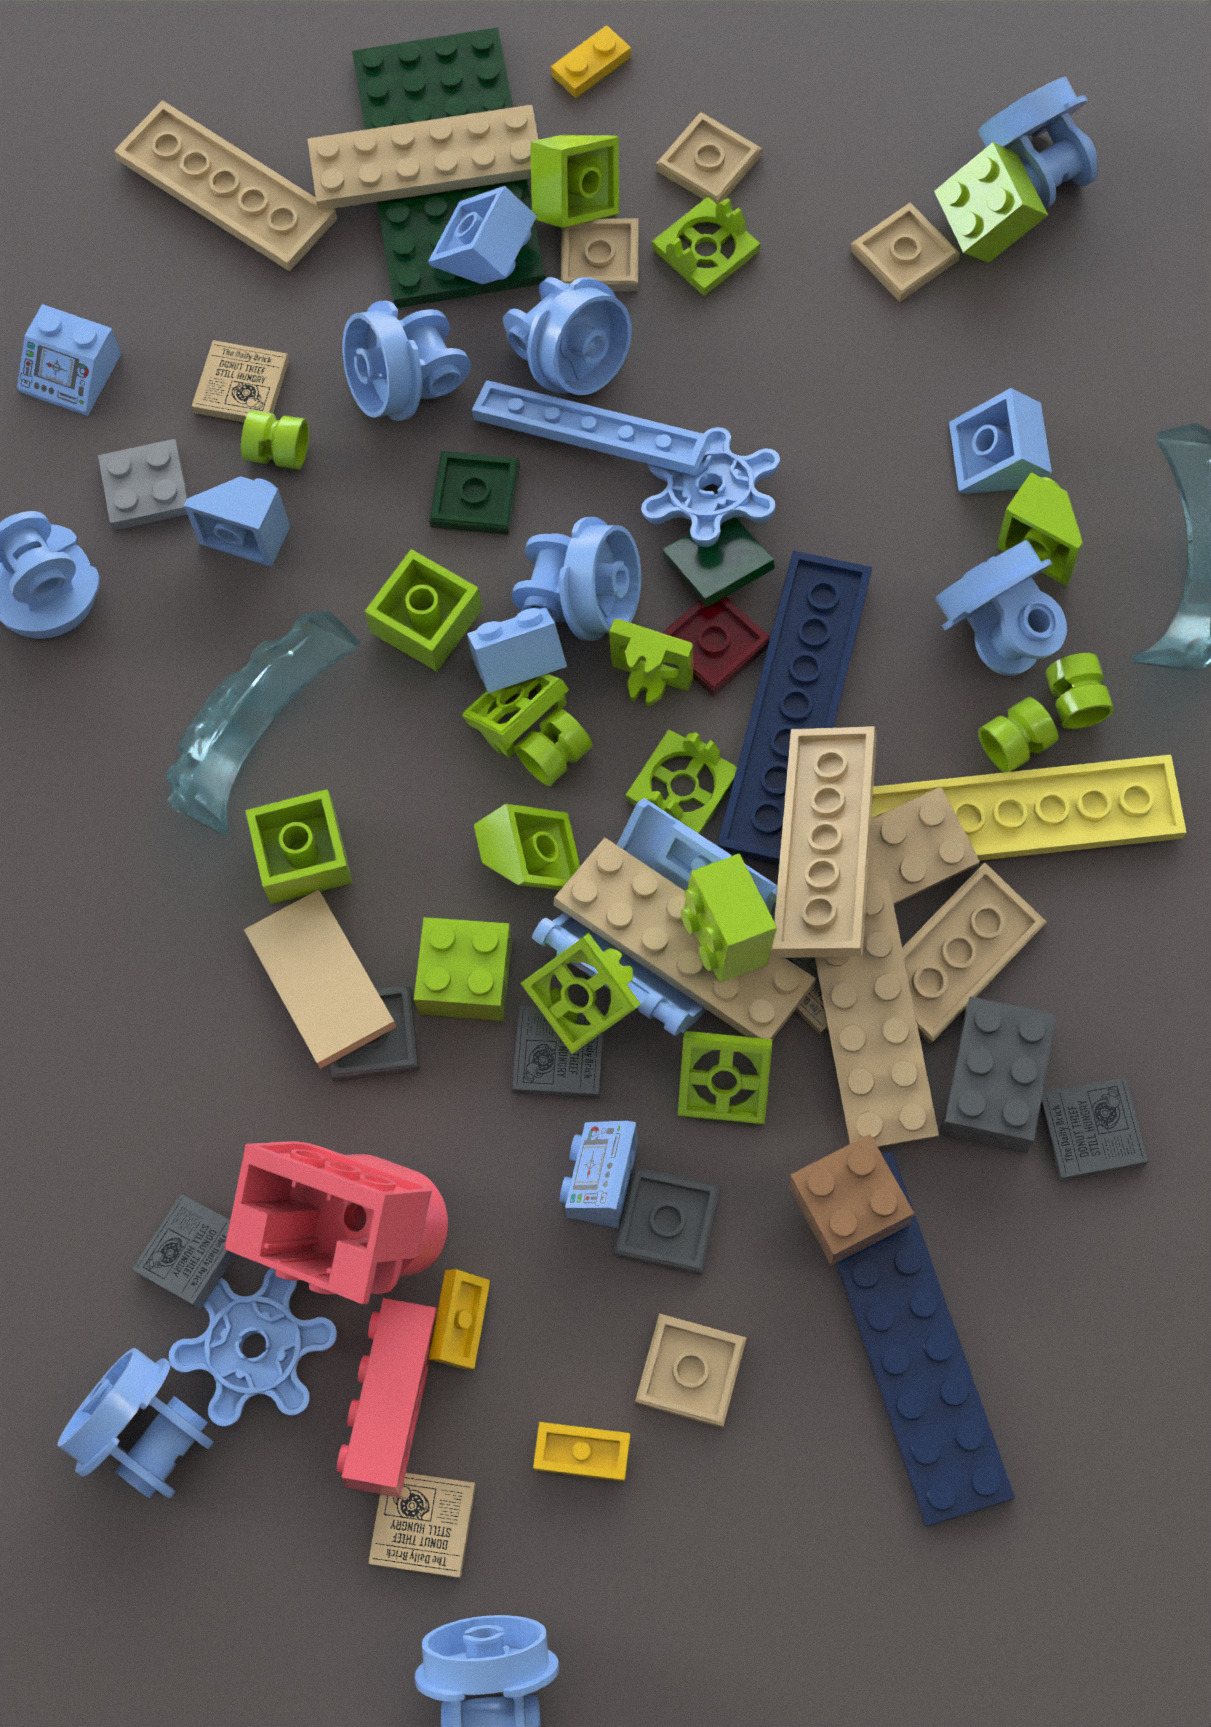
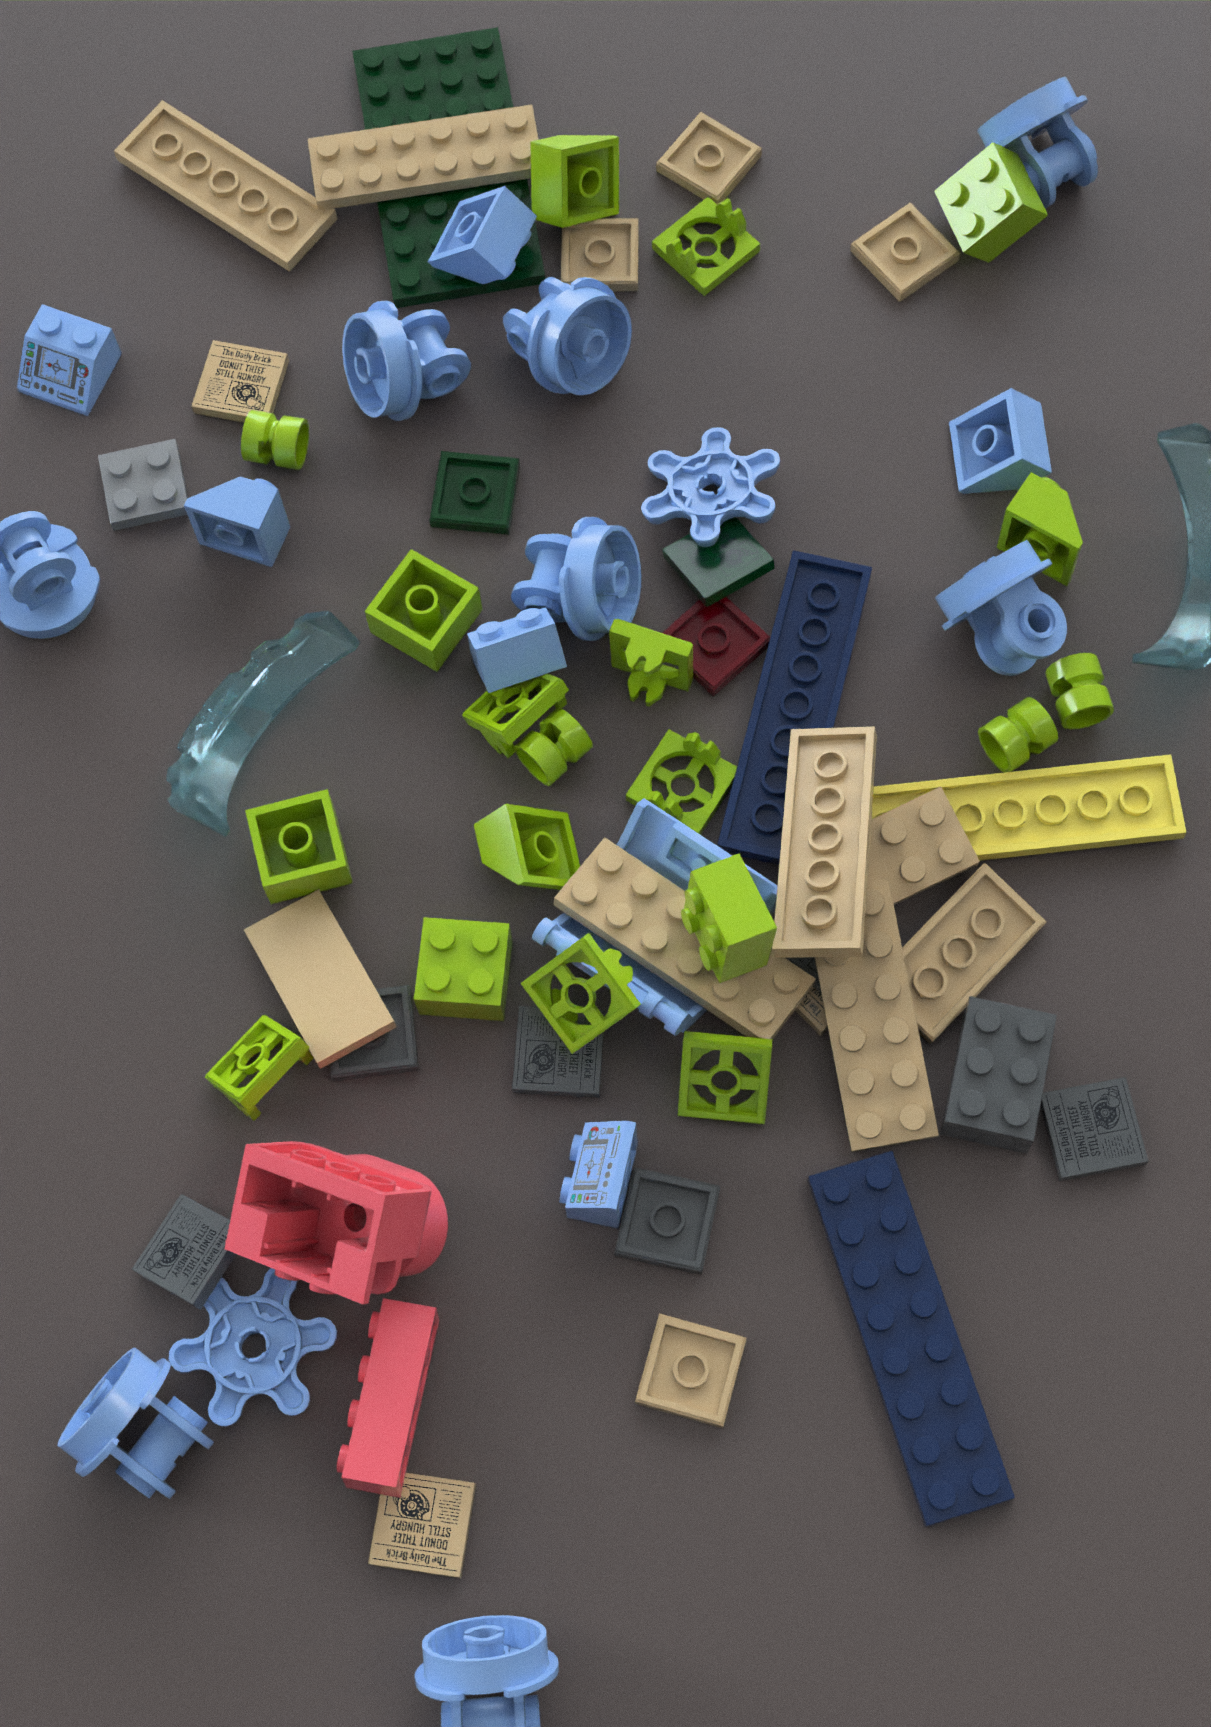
yellow plate [429,1269,490,1369] -> none
light blue plate [472,380,709,476] -> none
yellow plate [533,1422,631,1482] -> none
yellow plate [551,25,631,99] -> none
medium nougat brick [788,1134,915,1265] -> none
none -> lime piece [205,1015,314,1121]

